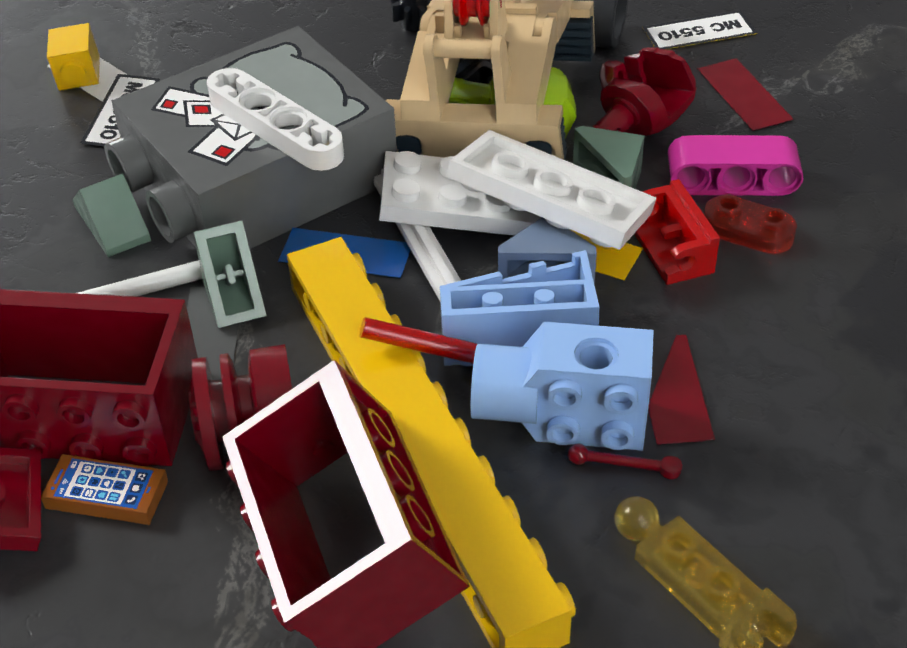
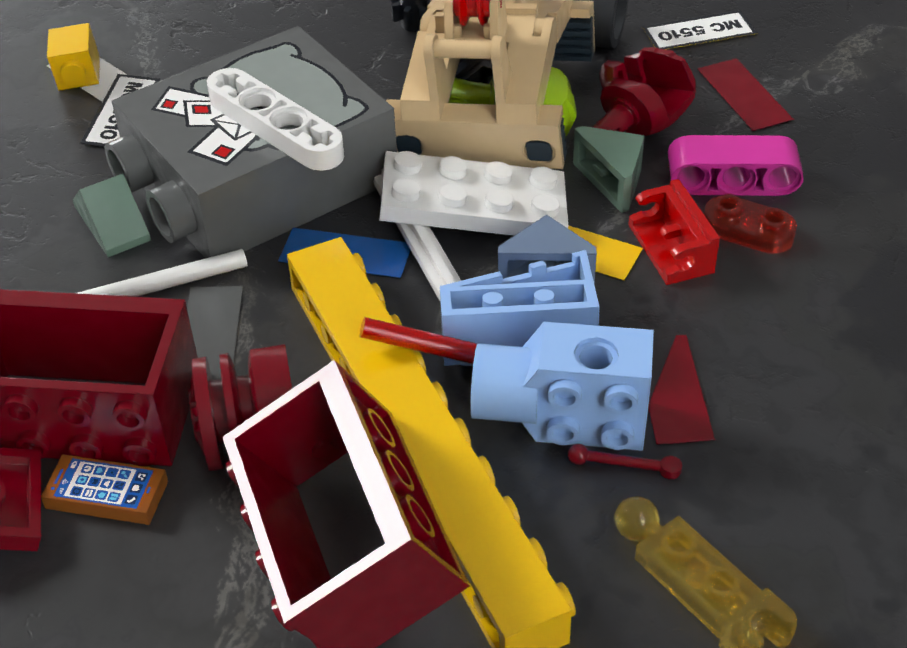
sand green slope [193,221,267,328] -> none
white plate [446,130,657,250] -> none

